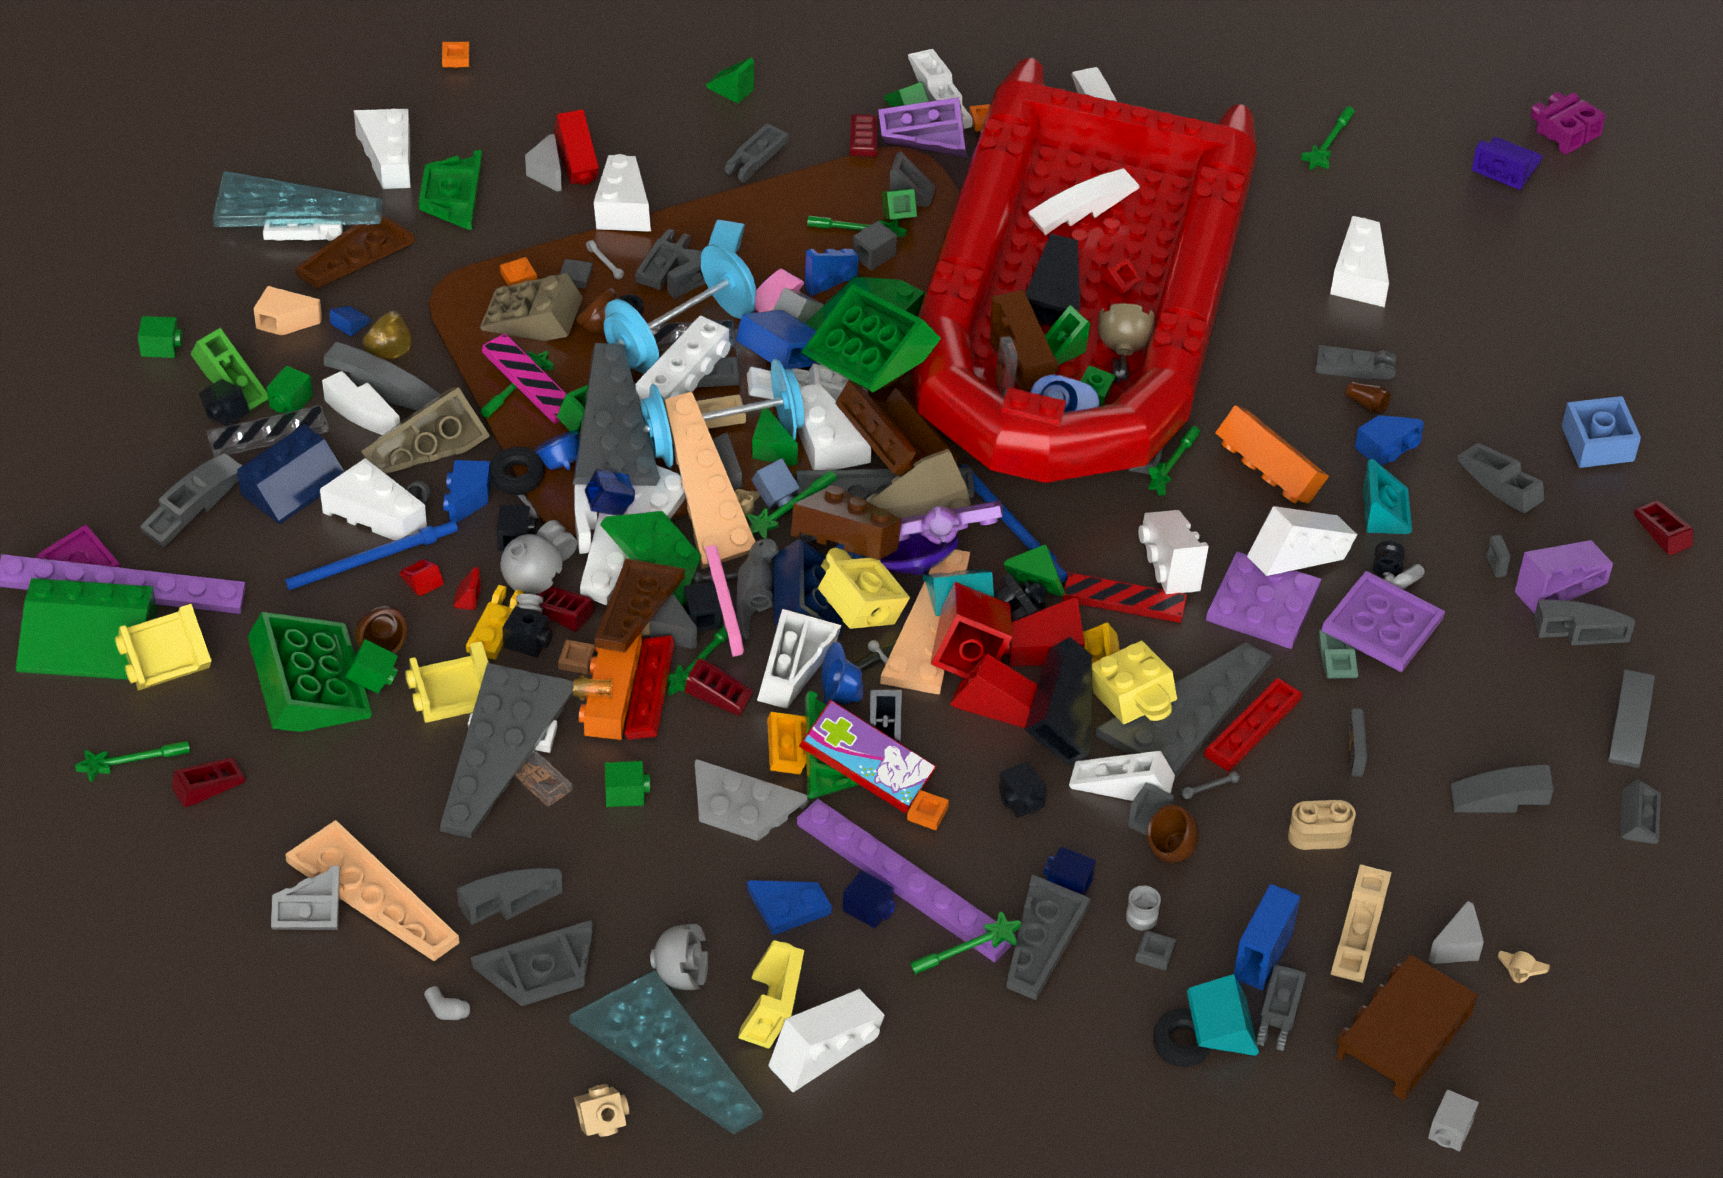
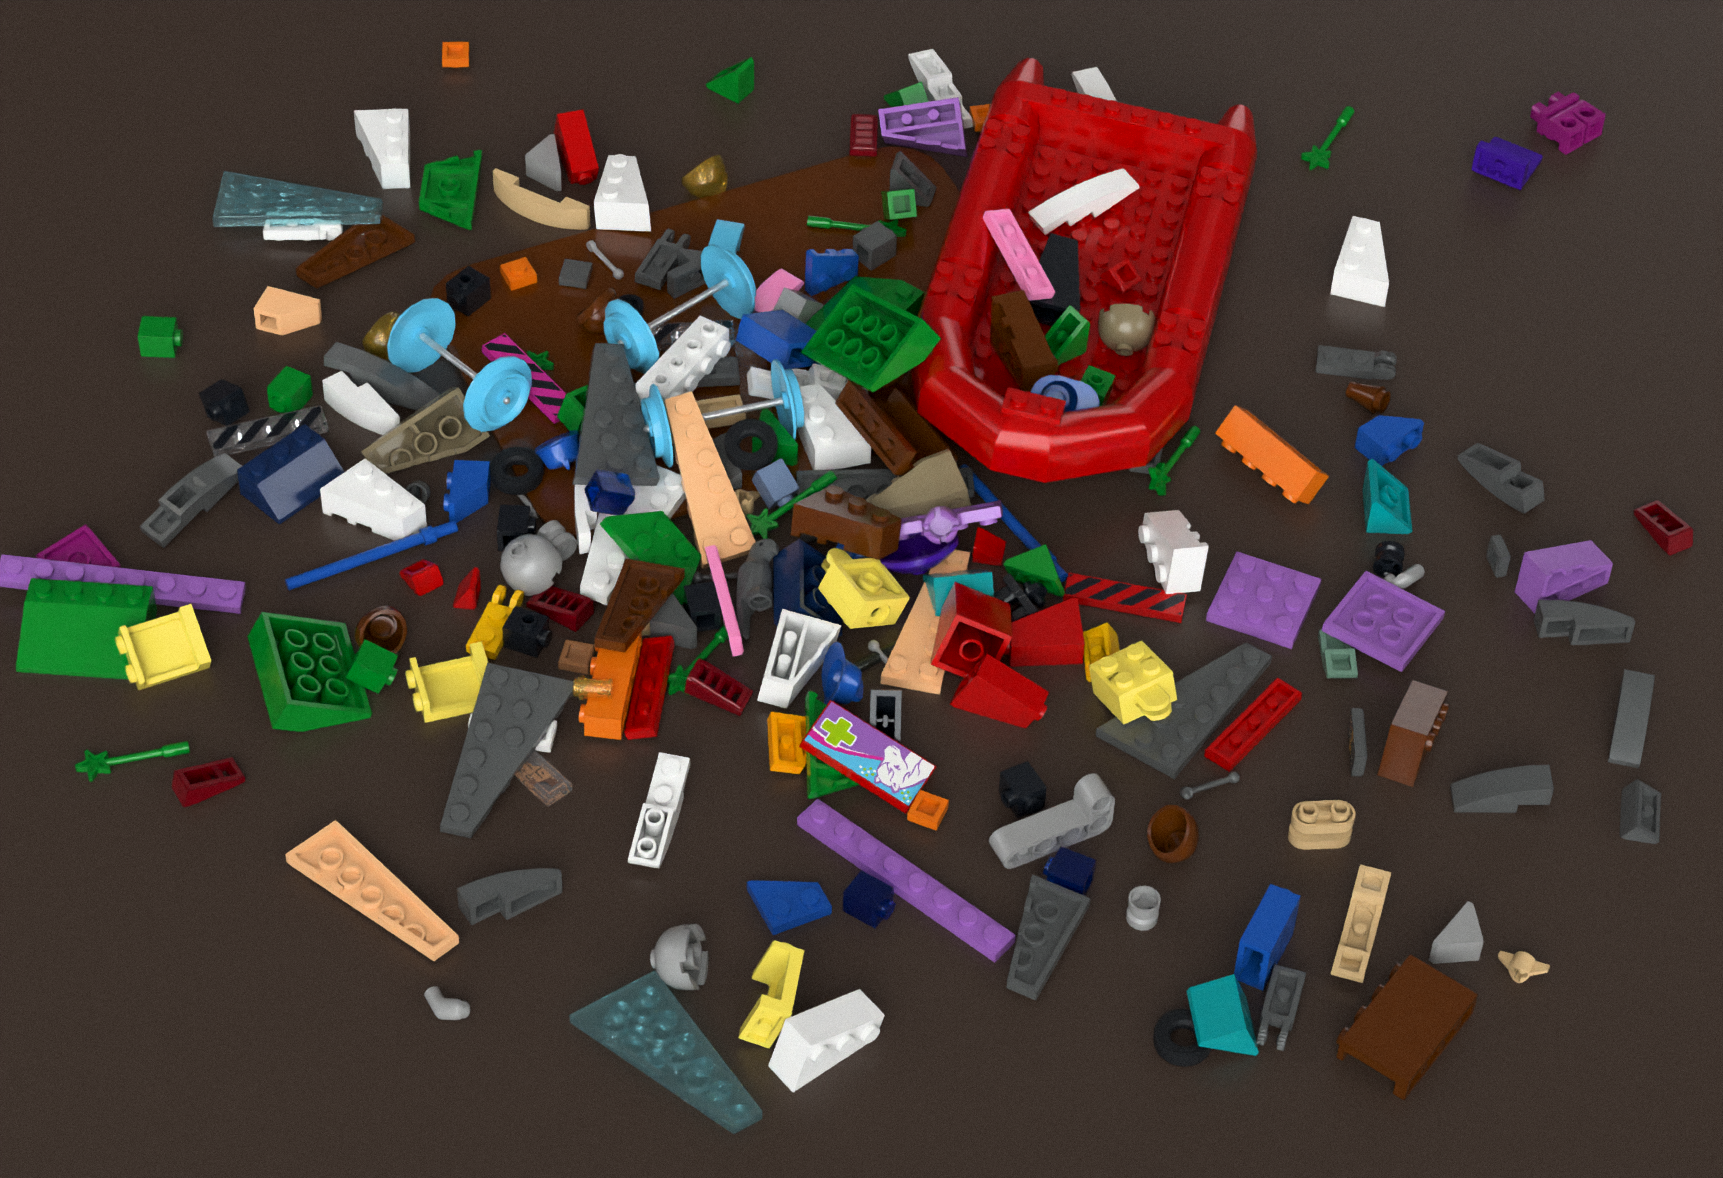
bright green slope [191,328,268,411] -> none
light grey wing [271,865,340,930] -> none
blue slope [329,306,371,337] -> none
dark grey wing [471,920,593,1006] -> none
dark tan slope [480,273,583,341] -> none
light grey bush [516,594,543,614] -> none
tan brick [574,1084,629,1137] -> none
green brick [605,761,650,807] -> none
light grey wing [695,759,809,841] -> none
dark grey hinge [724,123,789,182] -> none
green piece [910,912,1021,975] -> none
clear tile [995,337,1018,397] -> none
black slope [1024,637,1092,766] -> none
white slope [1069,751,1175,801] -> none
black axle [1111,355,1129,383] -> none
dark grey panel [1128,782,1174,836] -> none
dark grey tile [1135,930,1177,971] -> none
white wedge [1247,506,1357,576] -> none
light grey brick [1428,1089,1479,1152] -> none
medium blue brick [1561,396,1641,468] -> none
none -> medium azure axle [387,298,532,432]
none -> black brick [446,266,491,316]
none -> tan slope [493,168,590,230]
none -> white slope [628,752,691,869]
none -> clear yellow hat [681,155,728,198]
none -> black tyre [724,419,778,470]
none -> red slope [972,527,1006,566]
none -> bright pink tile [982,209,1055,301]
none -> light grey beam [988,773,1115,869]
none -> reddish brown wedge [1377,680,1450,787]

